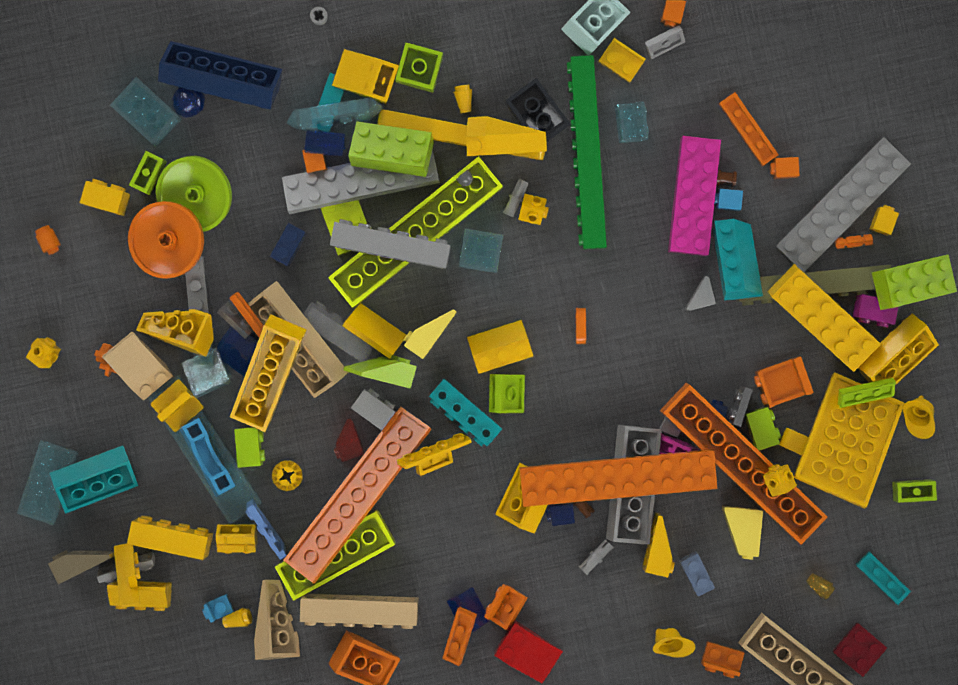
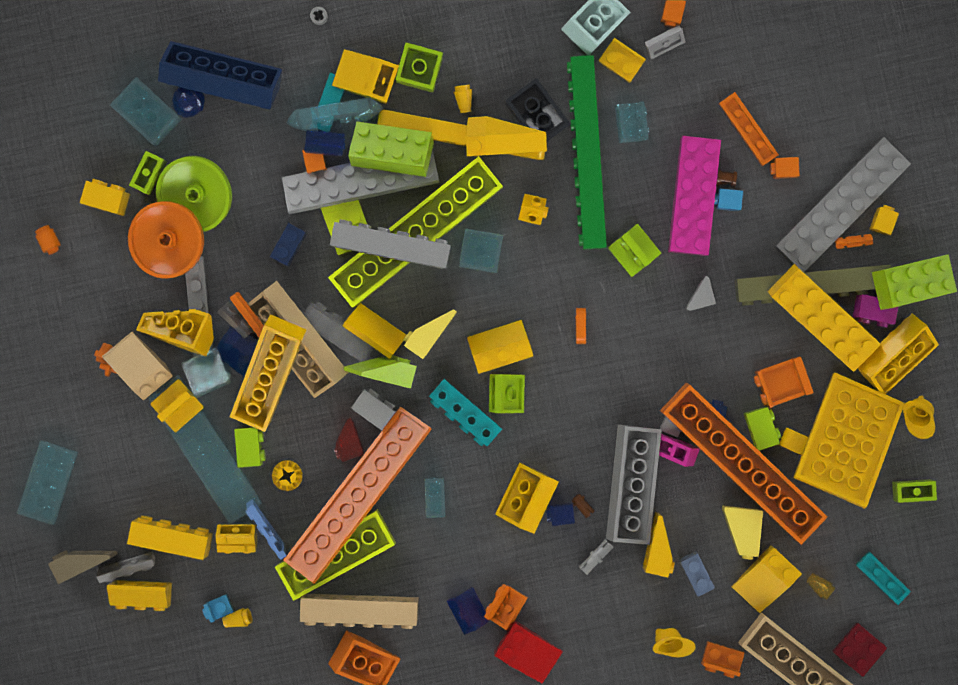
yellow brick [26,337,61,368] -> none
teal slope [50,446,138,514] -> none
yellow bracket [114,544,141,608] -> none
dark azure arch [179,418,235,497] -> none
tan wedge [254,580,300,660] -> none
yellow bracket [397,433,472,476] -> none
orange tile [442,607,477,666] -> none
dark grey hinge [456,170,473,186] -> none
light grey axle [503,179,528,217] -> none
orange plate [520,449,717,507] -> none
teal slope [713,219,763,301] -> none
flat silver plate [727,386,752,427] -> none
yellow brick [763,464,797,497] -> none
lime tile [838,378,896,408] -> none
none -> clear light blue brick [424,477,446,518]
none -> lime bracket [608,224,661,277]
none -> yellow slope [731,545,802,613]

